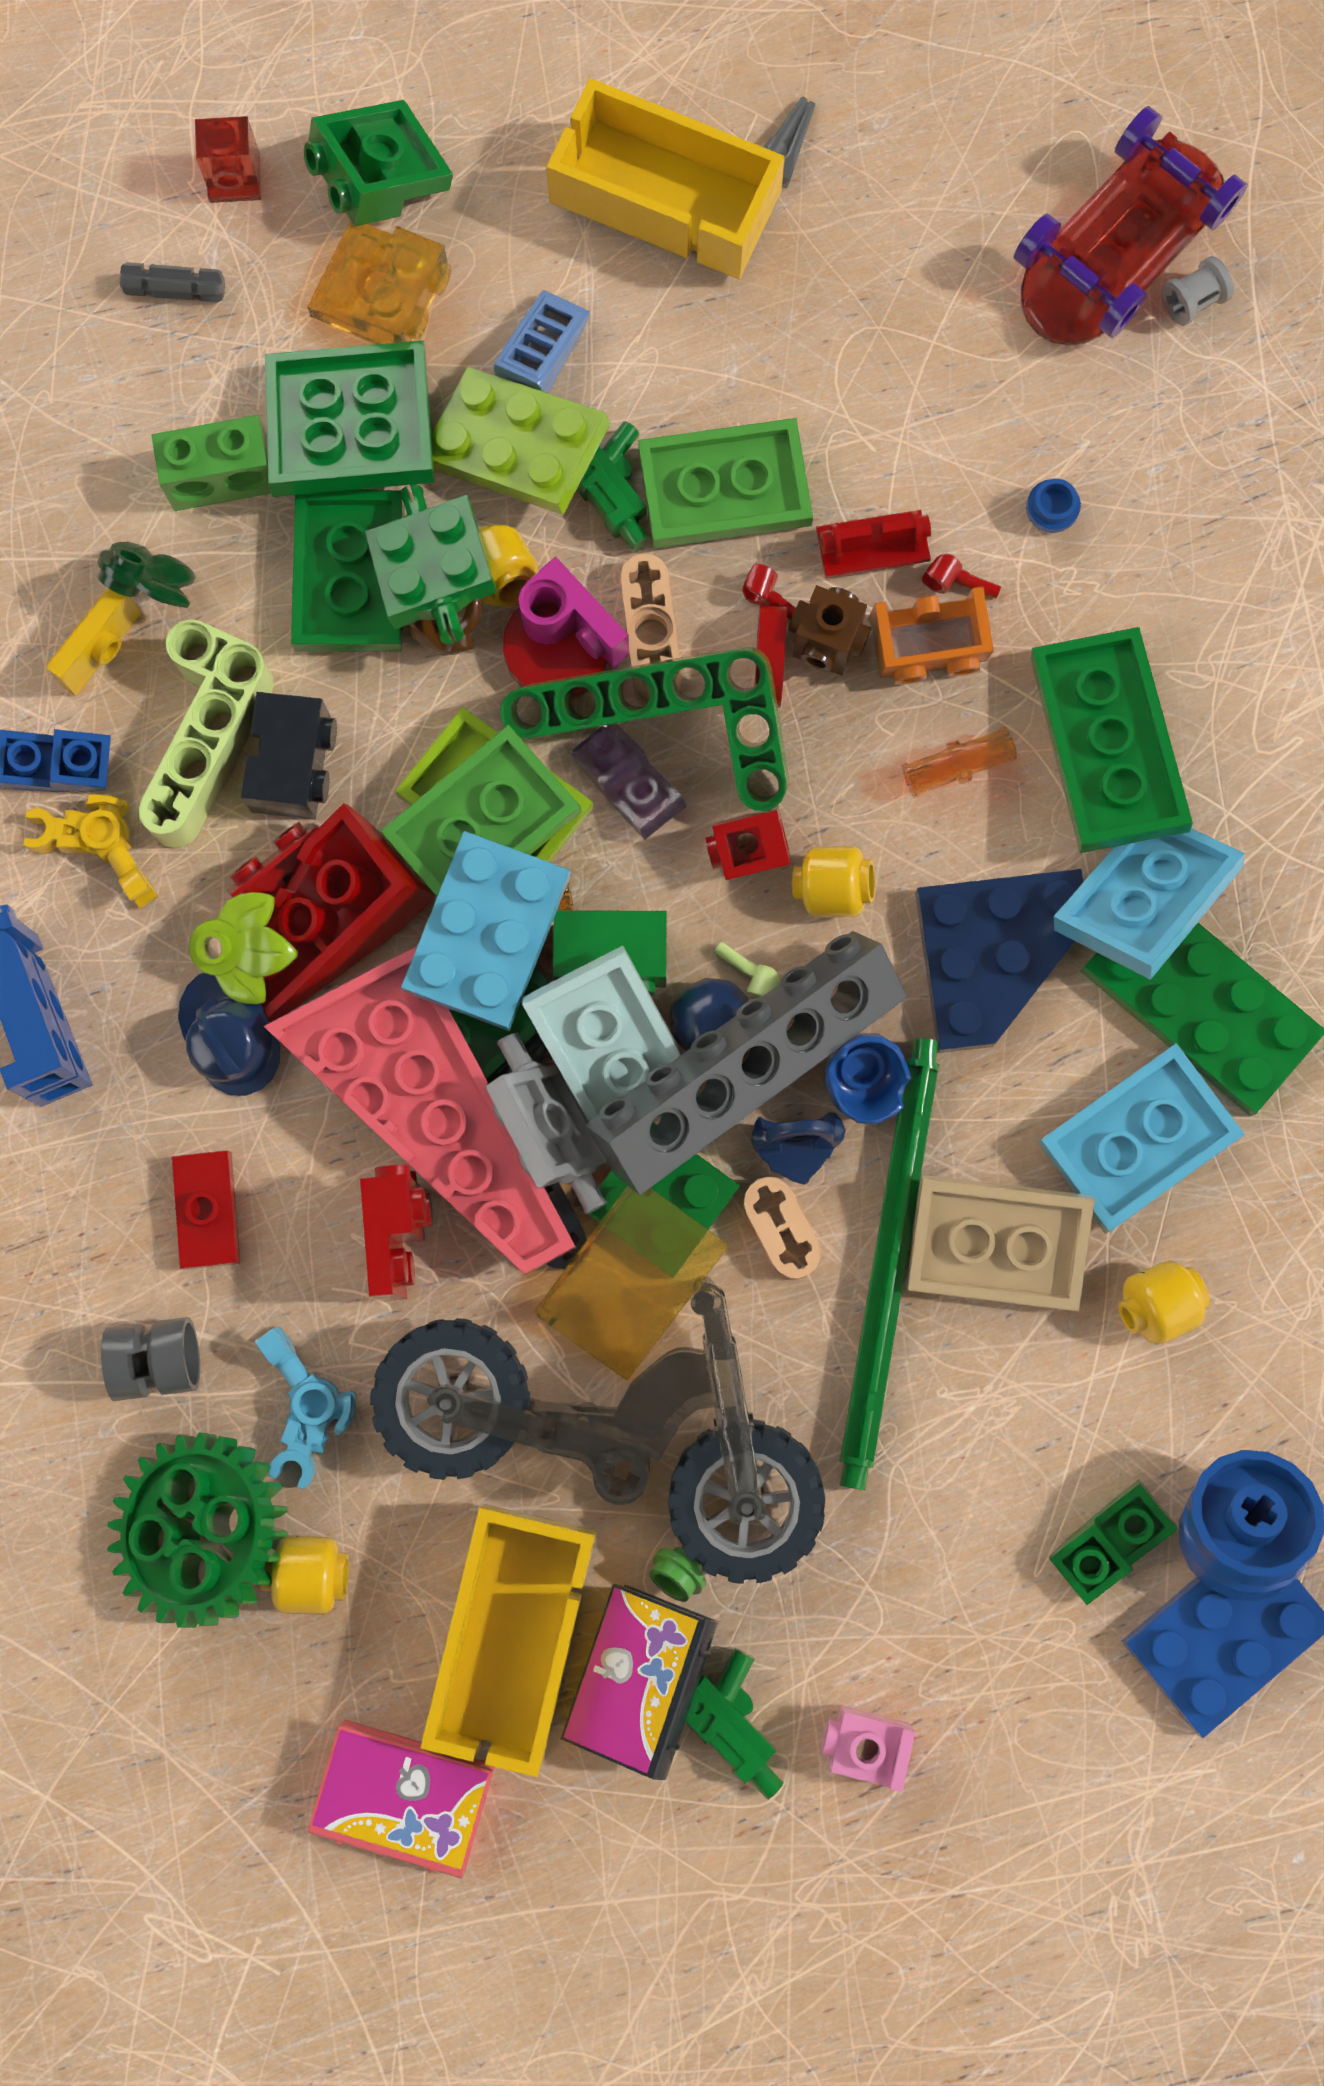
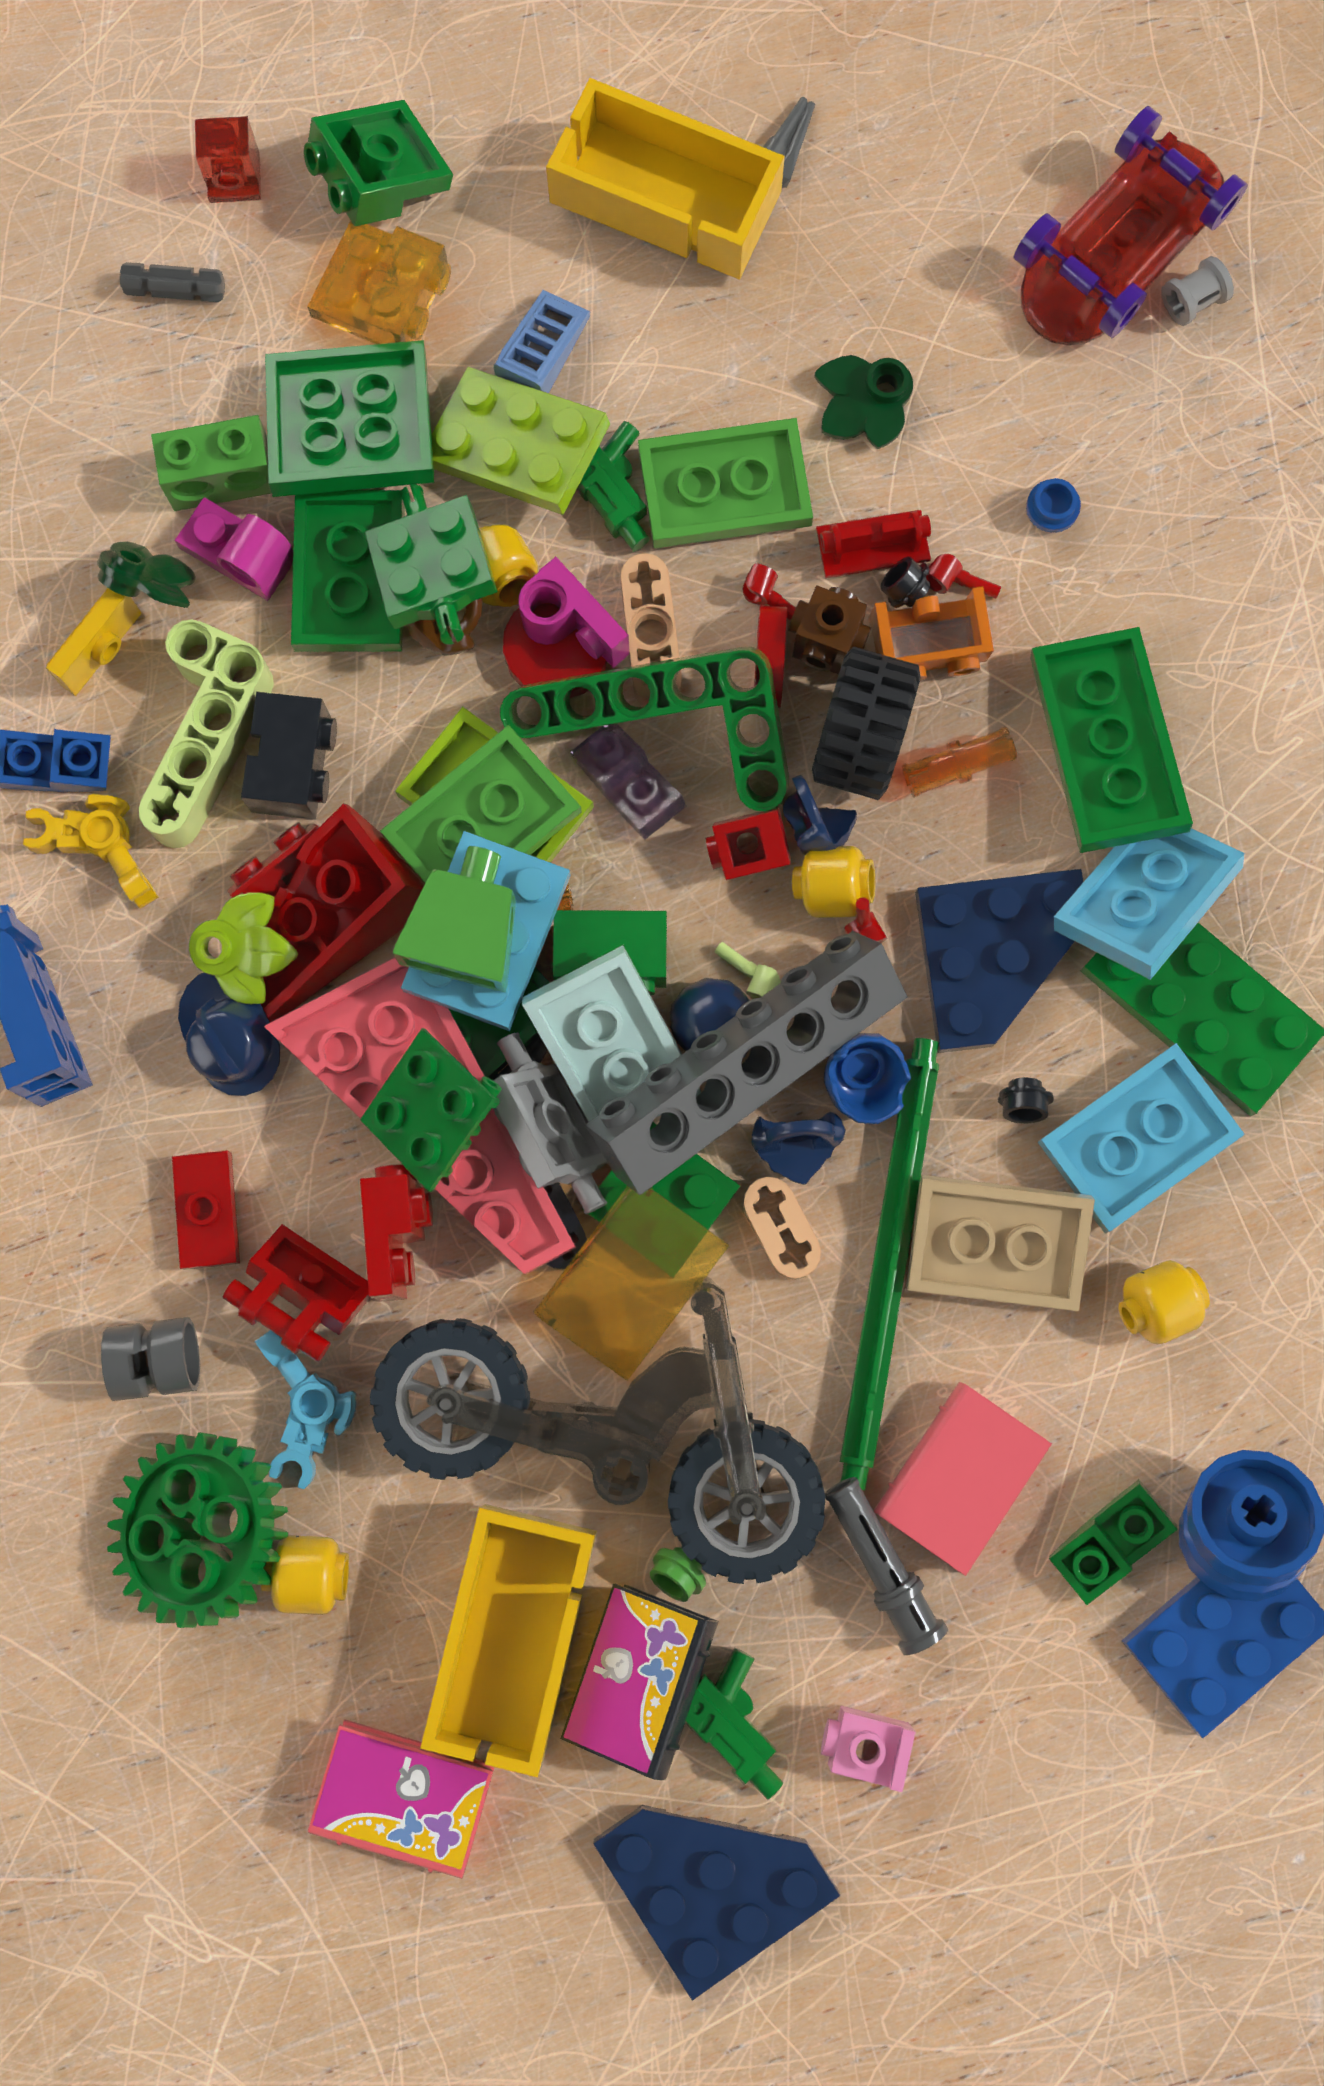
none -> dark pink plate [175,497,293,601]
none -> red plate [222,1224,371,1362]
none -> green hinge [360,1028,502,1192]
none -> bright green torso [393,846,516,993]
none -> dark blue plate [593,1805,840,2001]
none -> dark blue piece [783,775,857,855]
none -> black tyre [812,647,921,800]
none -> dark green plate [814,355,913,449]
none -> dark grey pin [825,1477,948,1655]
none -> red hand [844,897,888,943]
none -> coral piece [874,1382,1052,1576]
none -> black plate [880,557,930,608]
none -> black plate [998,1077,1054,1124]

